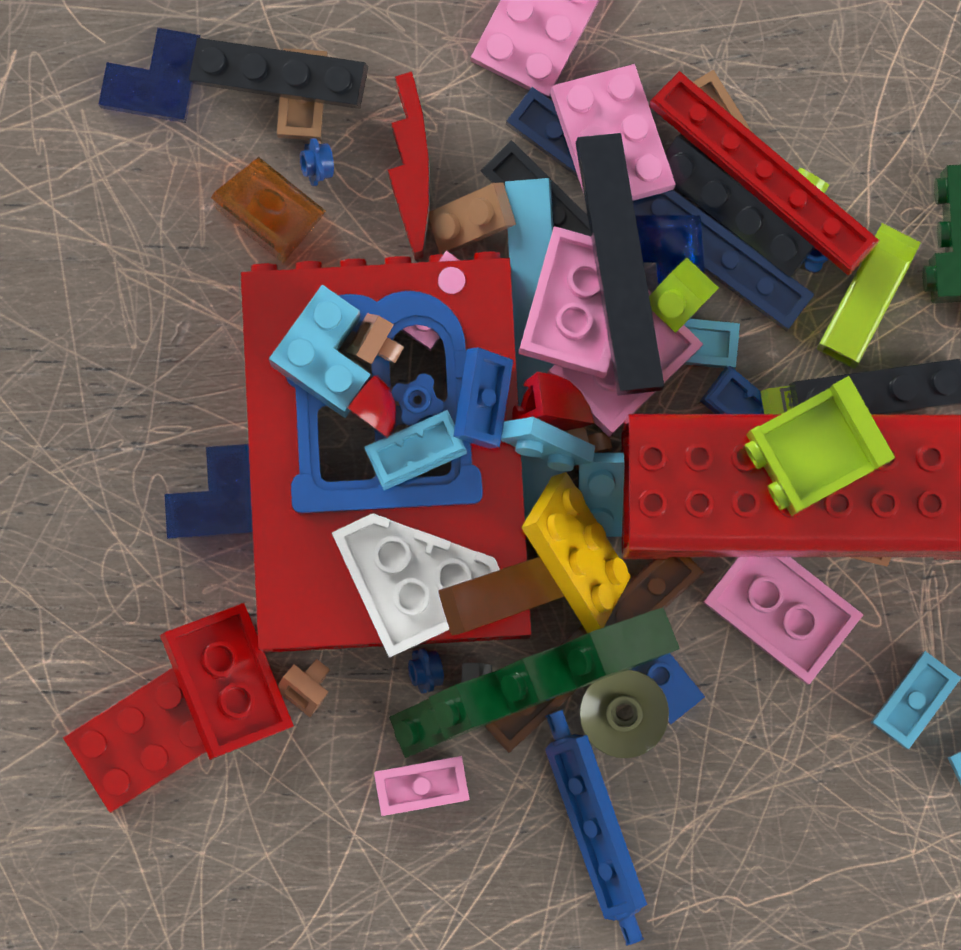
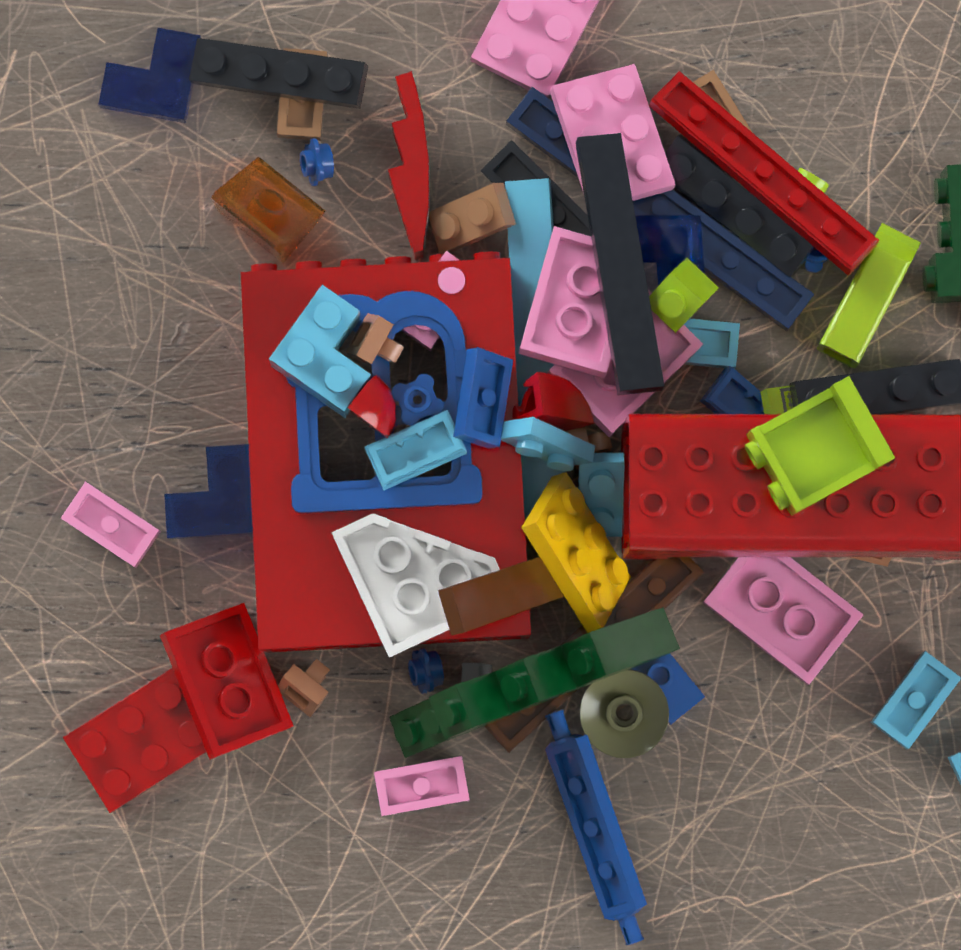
none -> bright pink plate [61,481,161,568]

